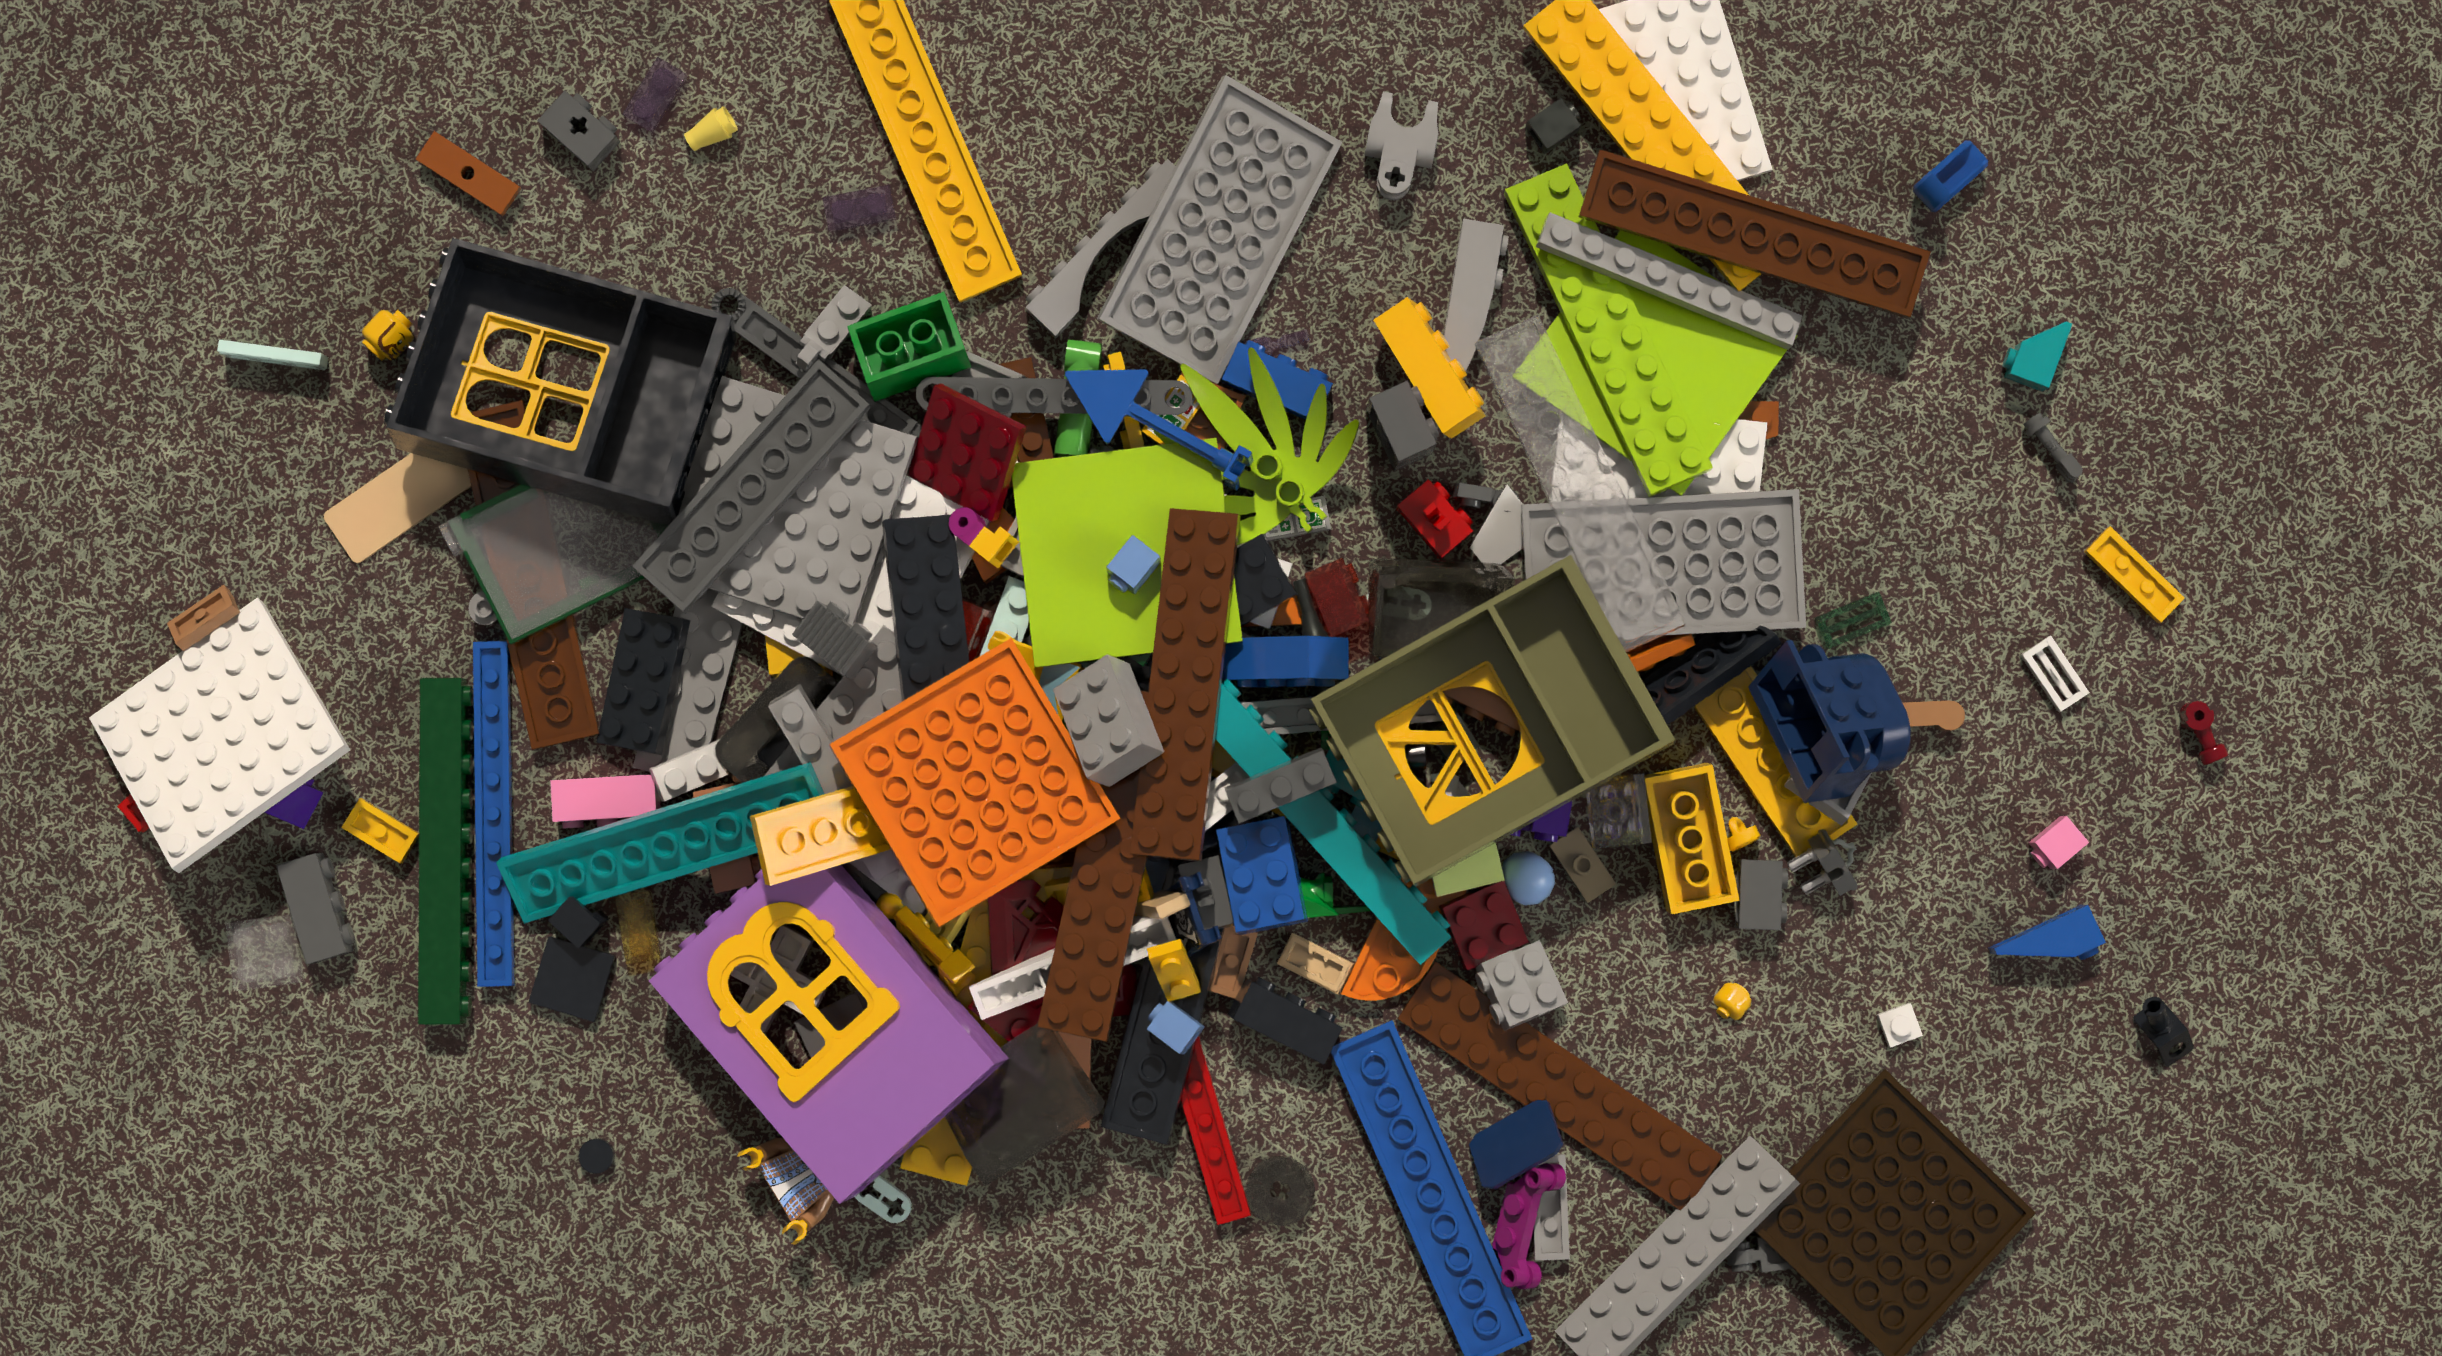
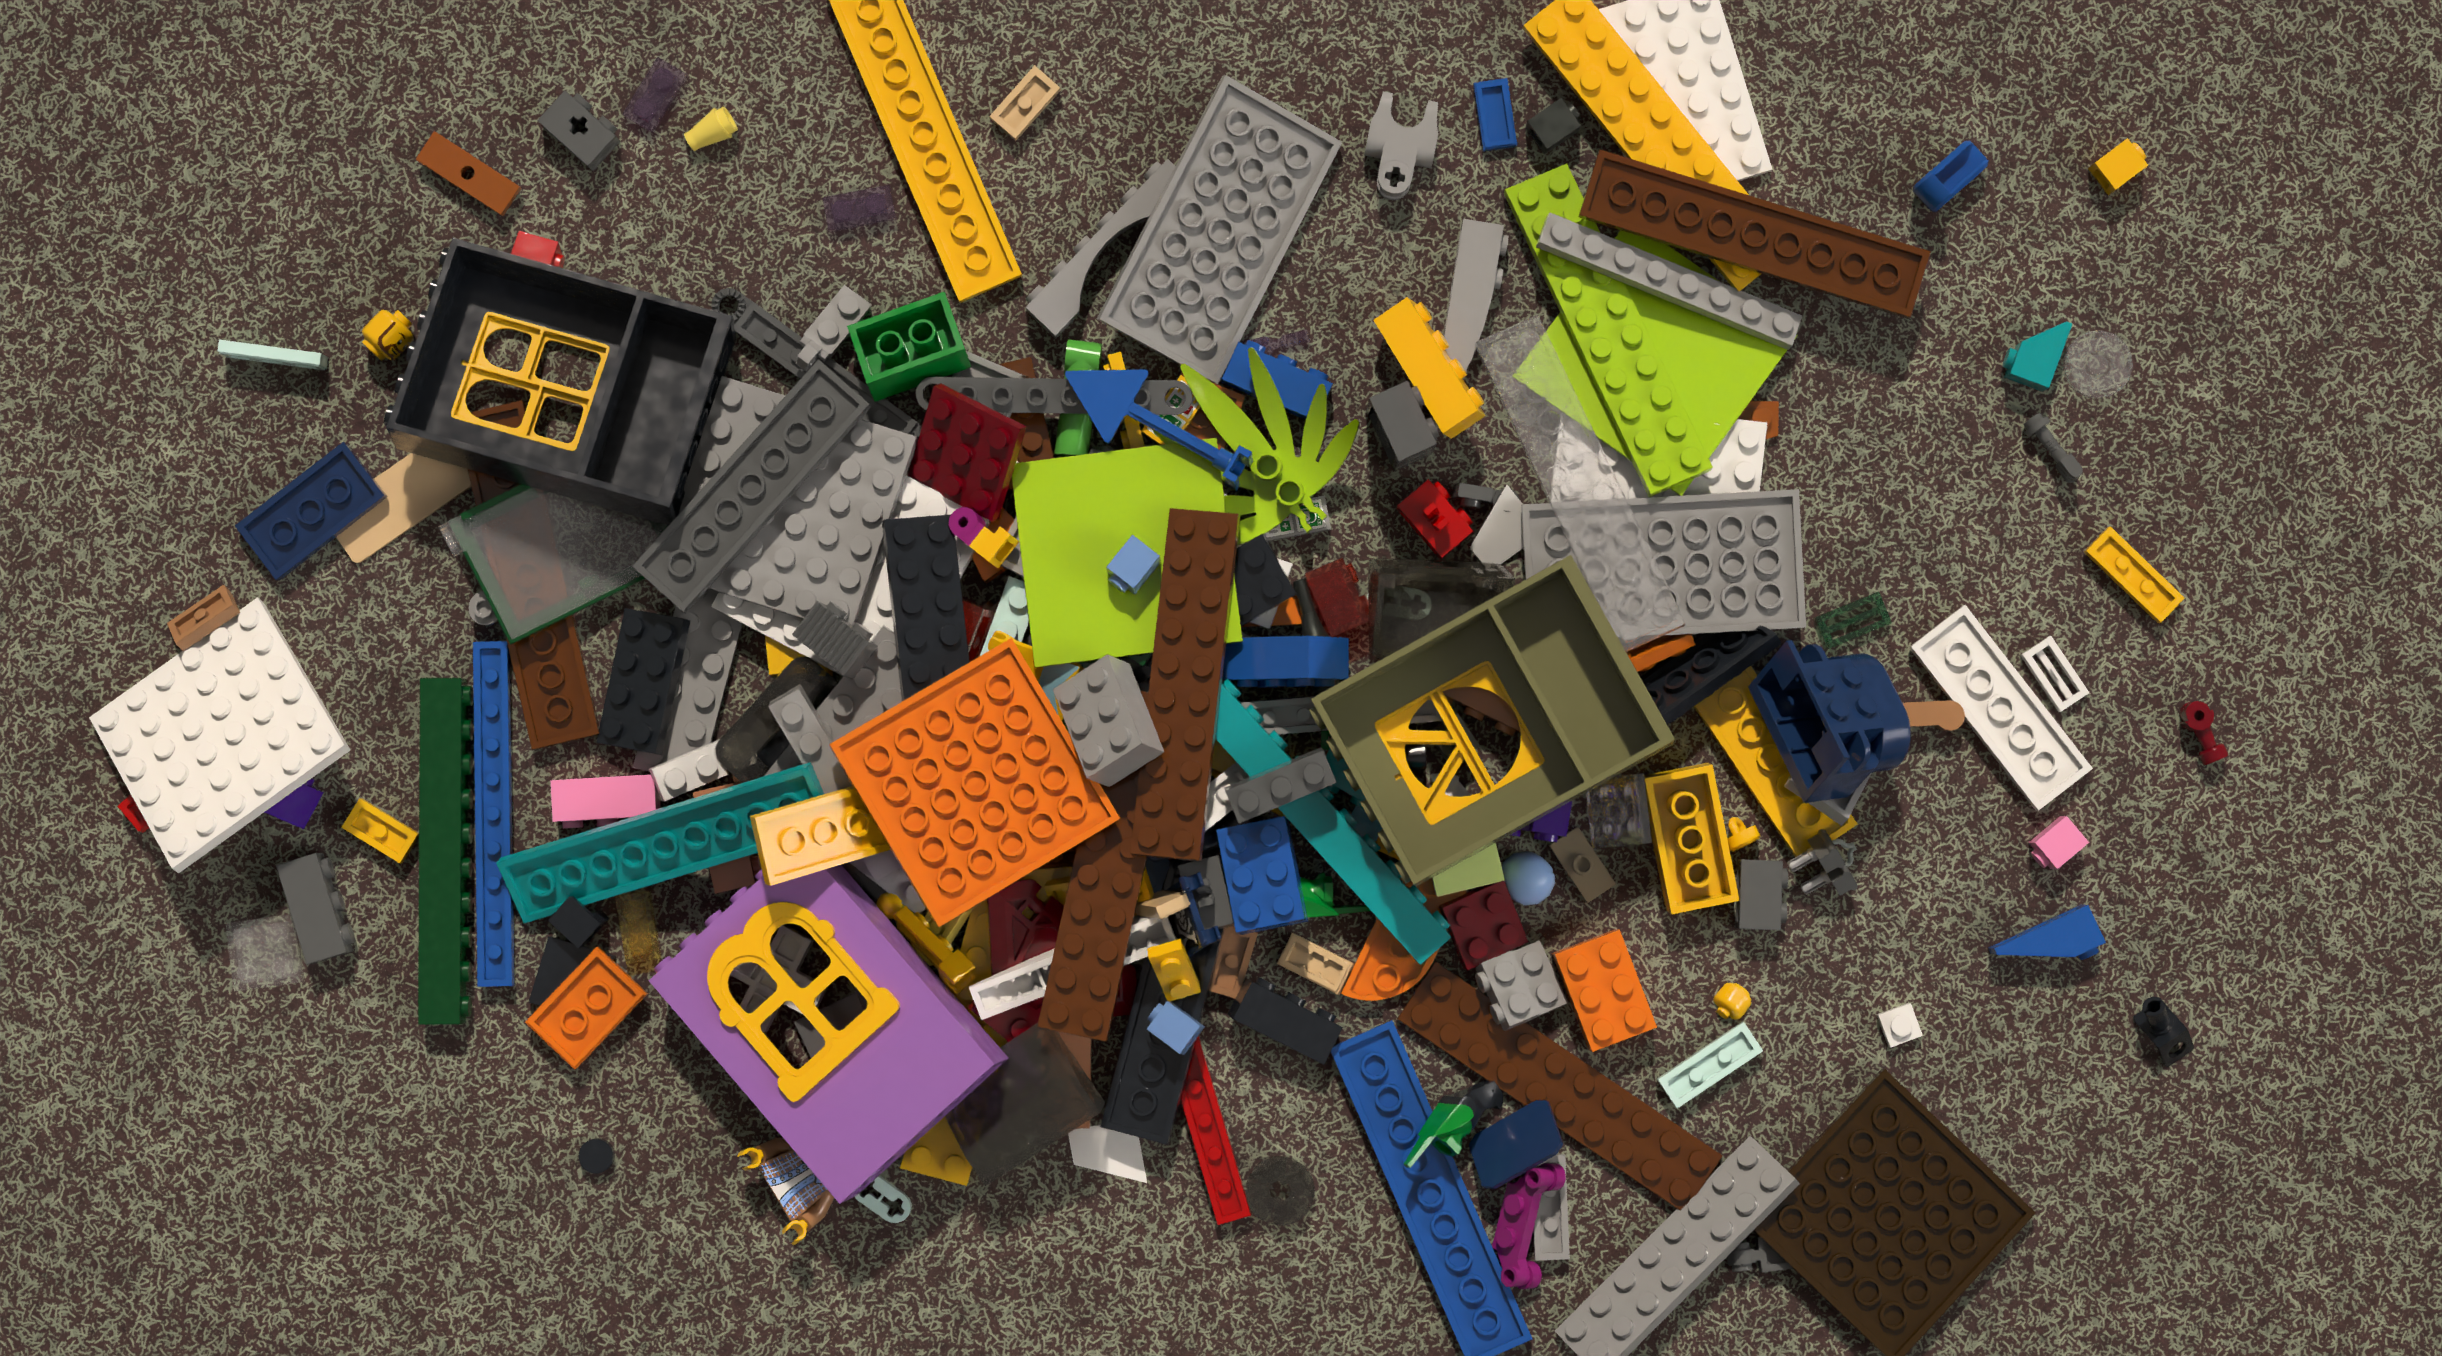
none -> dark blue plate [235,442,388,581]
none -> brick [511,231,565,268]
none -> orange tile [525,946,648,1070]
none -> tan plate [989,65,1061,141]
none -> white sticker [1068,1125,1147,1183]
none -> green animal [1404,1080,1503,1168]
none -> blue tile [1473,78,1517,152]
none -> orange brick [1552,929,1657,1052]
none -> light aqua plate [1657,1022,1763,1108]
none -> white plate [1909,605,2093,811]
none -> clear tile [2062,330,2133,399]
none -> yellow brick [2088,138,2148,196]

